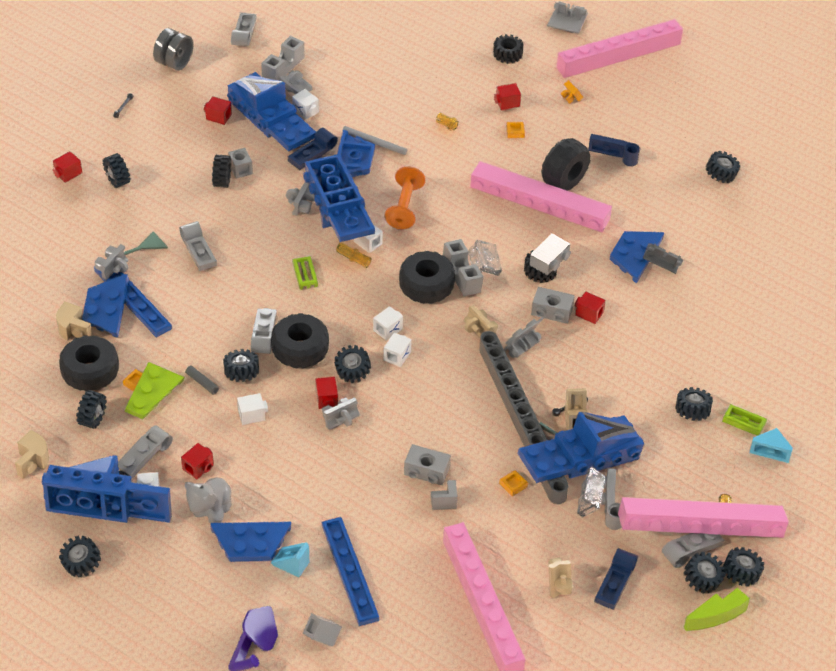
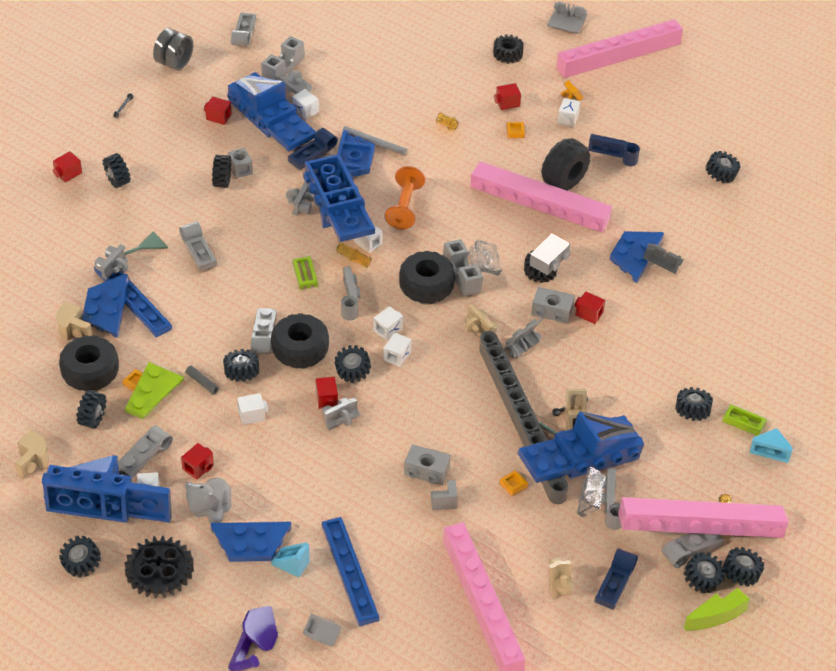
none -> black gear [124,536,194,599]
none -> light grey plate [341,266,360,321]
none -> white brick [557,98,581,127]

